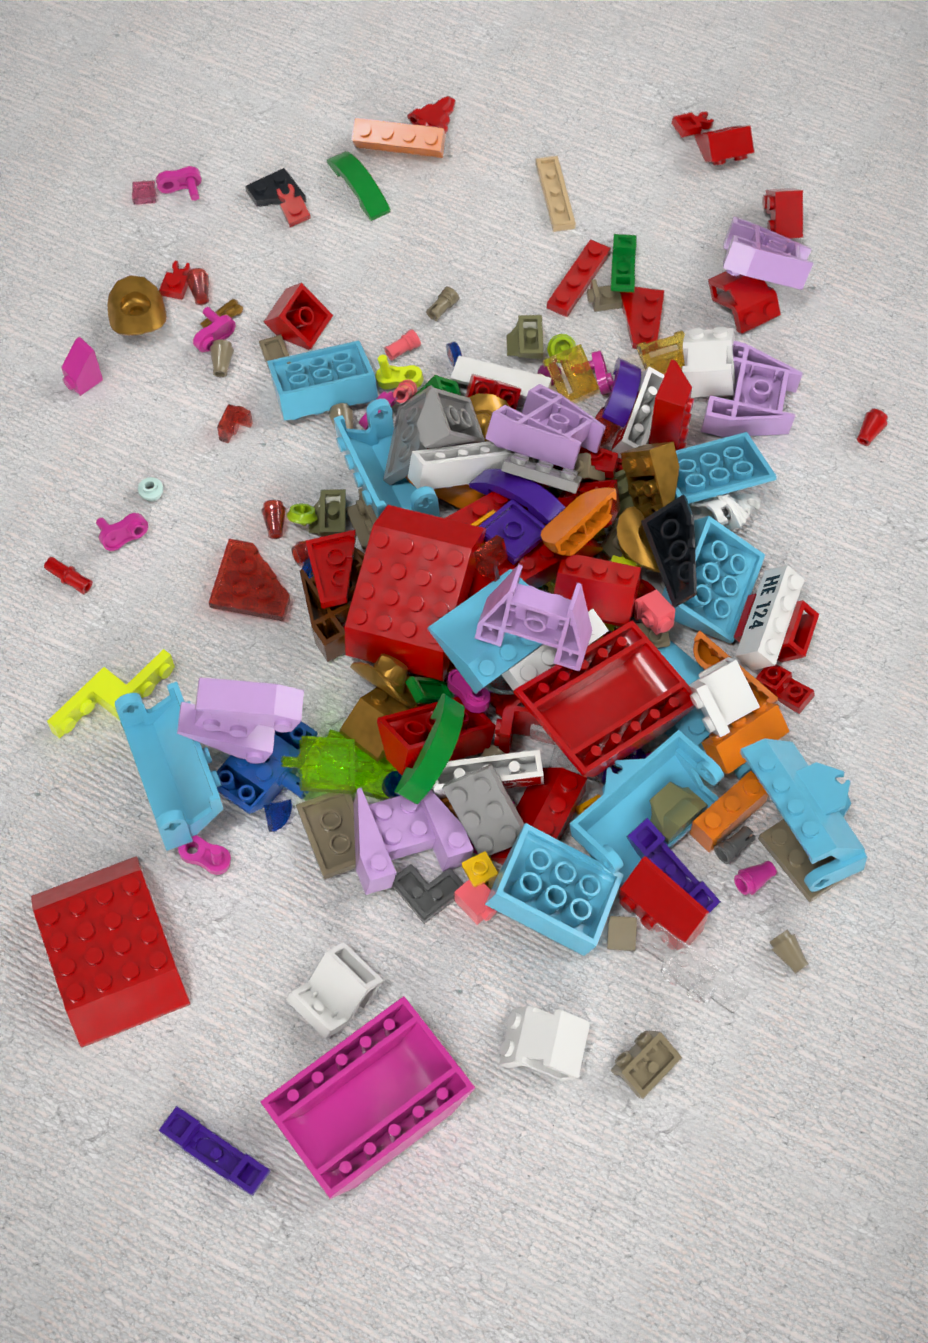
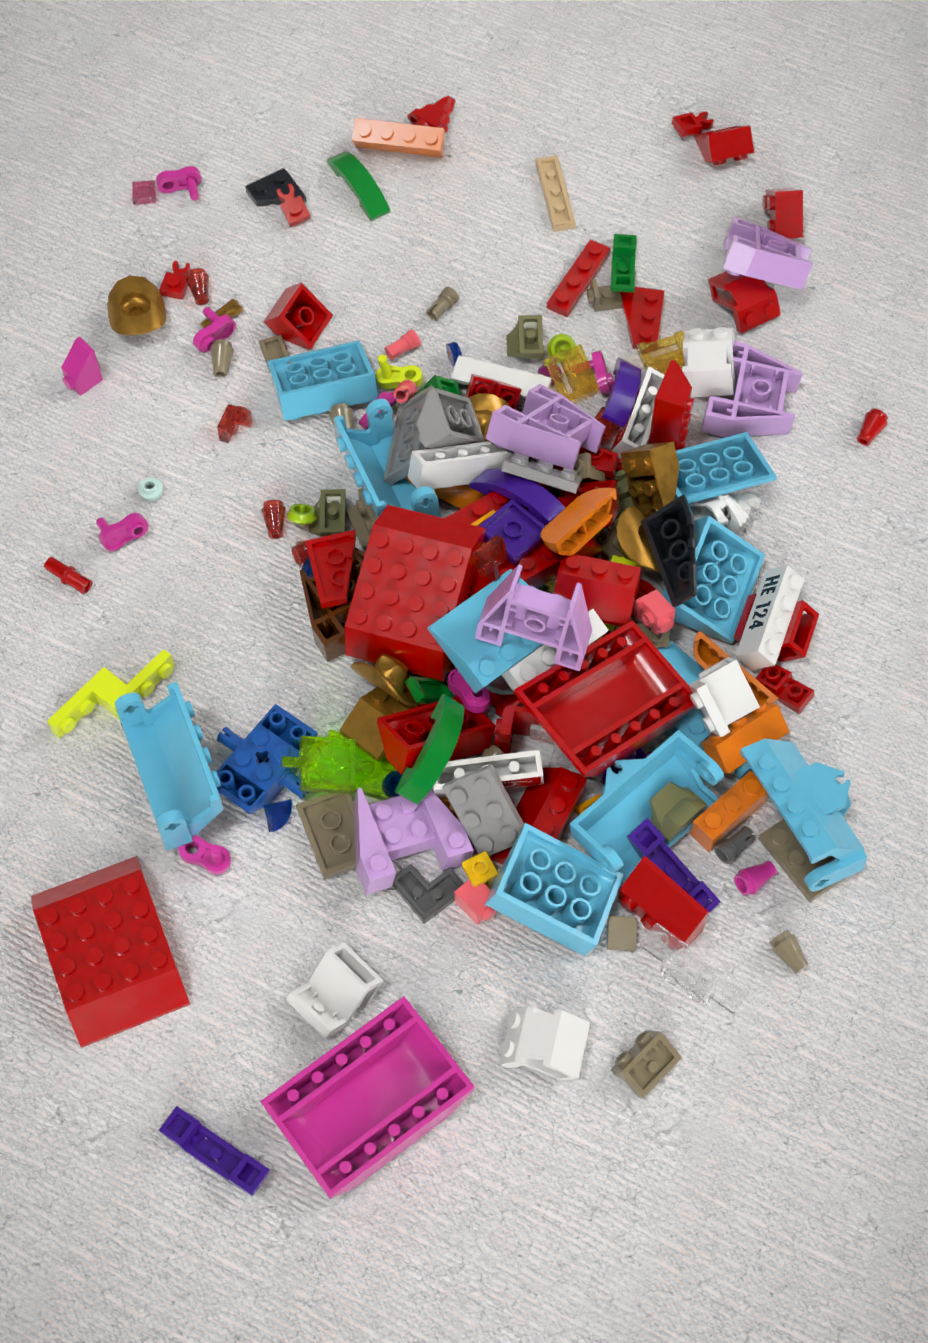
lavender wedge [177,677,304,764] -> none
clear red plate [208,539,290,622] -> none

